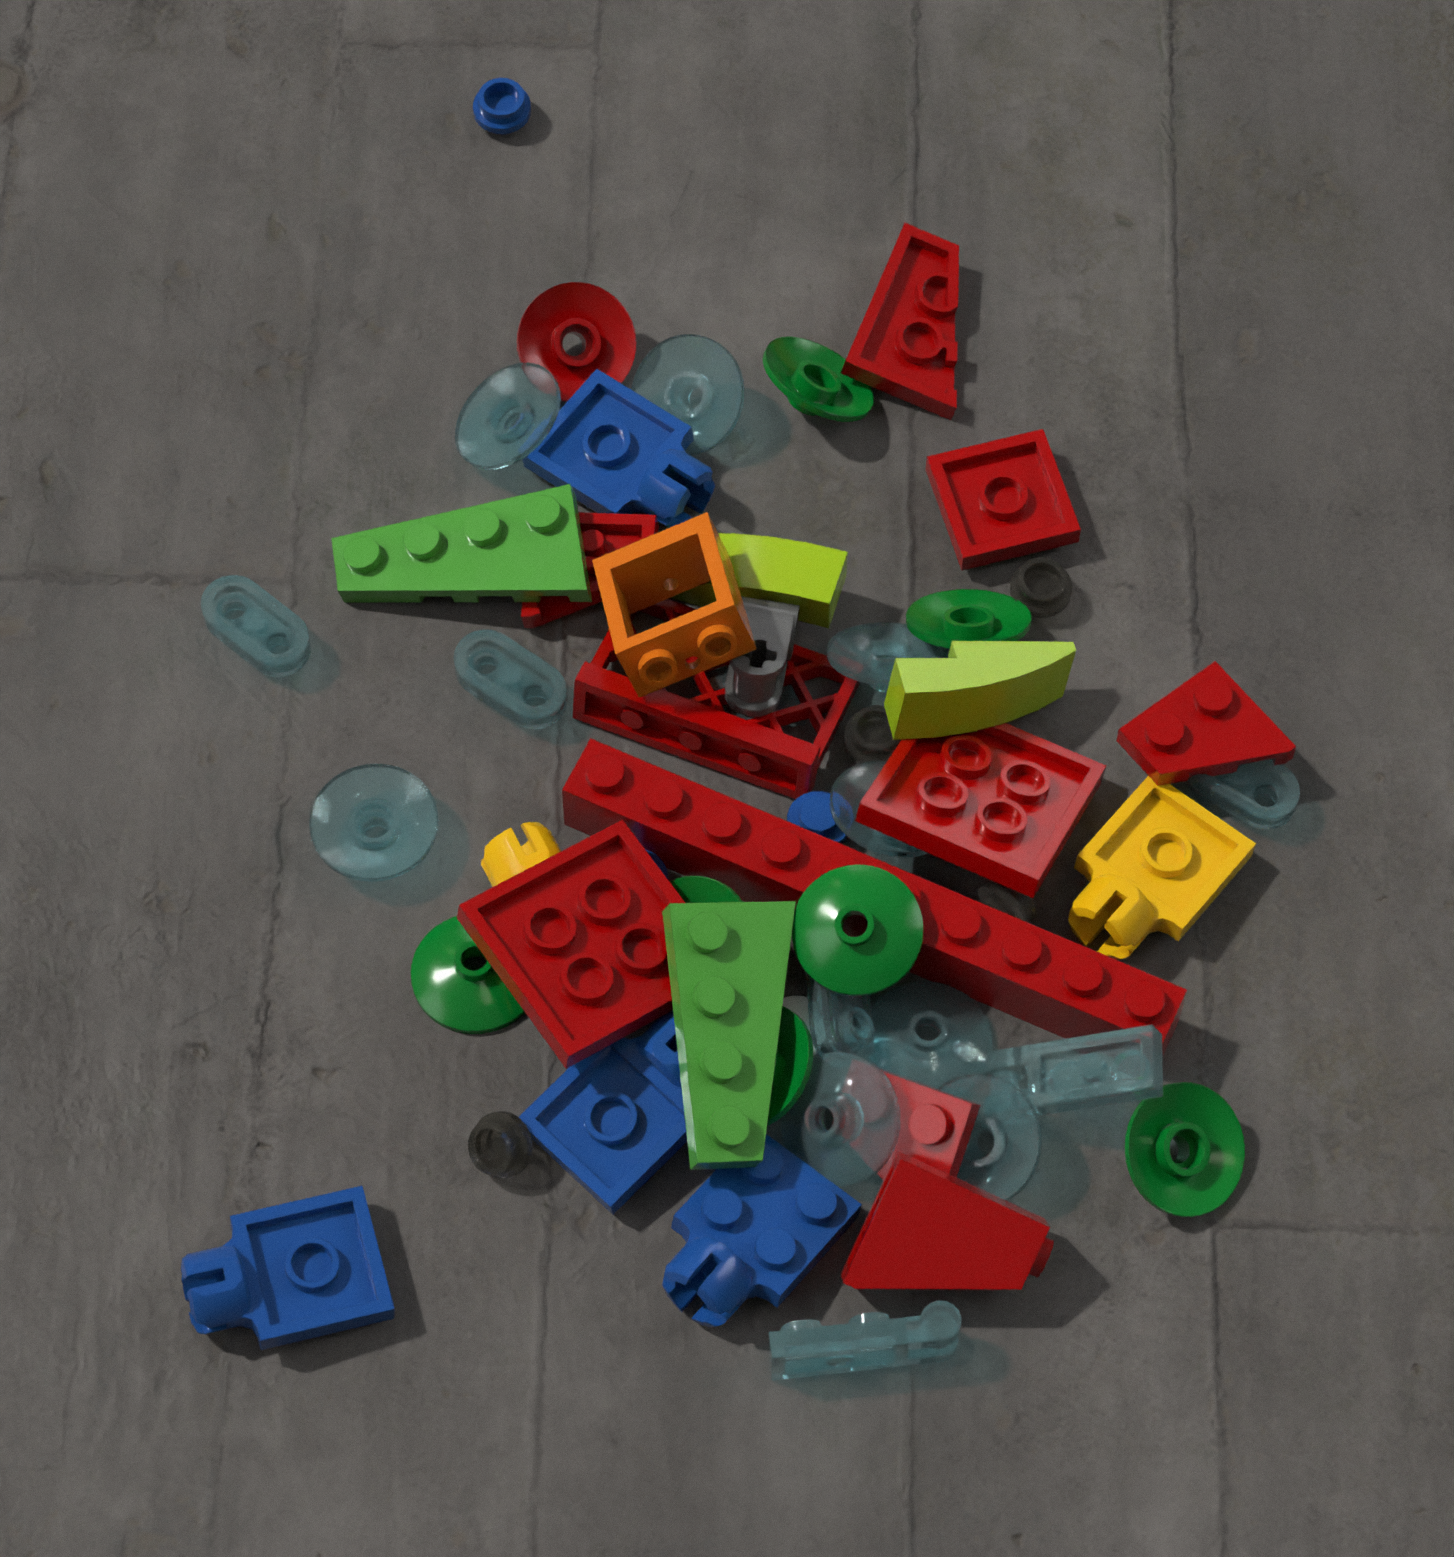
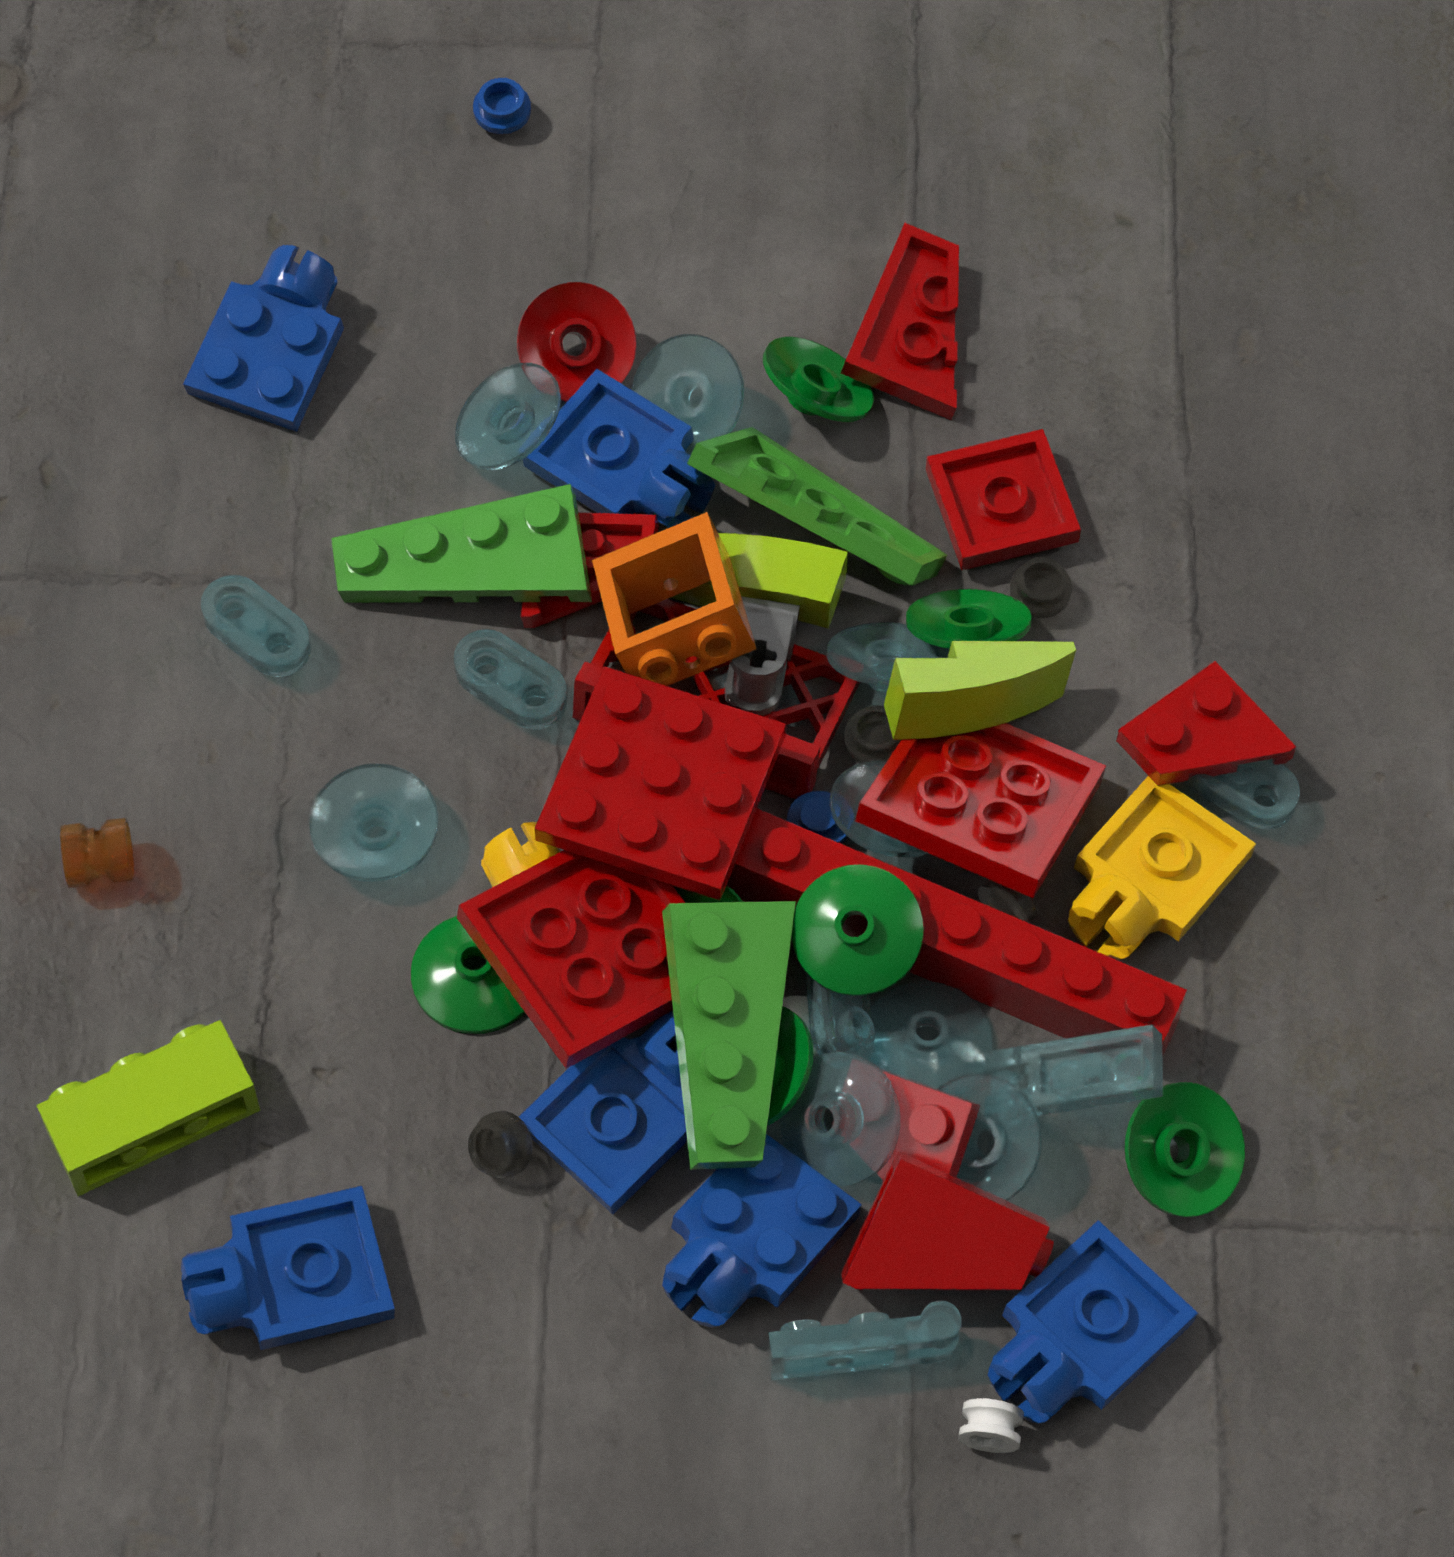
none -> lime brick [36,1019,261,1196]
none -> clear orange wheel [60,817,135,888]
none -> blue plate [183,245,344,432]
none -> red plate [534,666,786,900]
none -> bright green wing [687,427,948,586]
none -> white bush [958,1398,1024,1453]
none -> blue plate [987,1220,1198,1423]

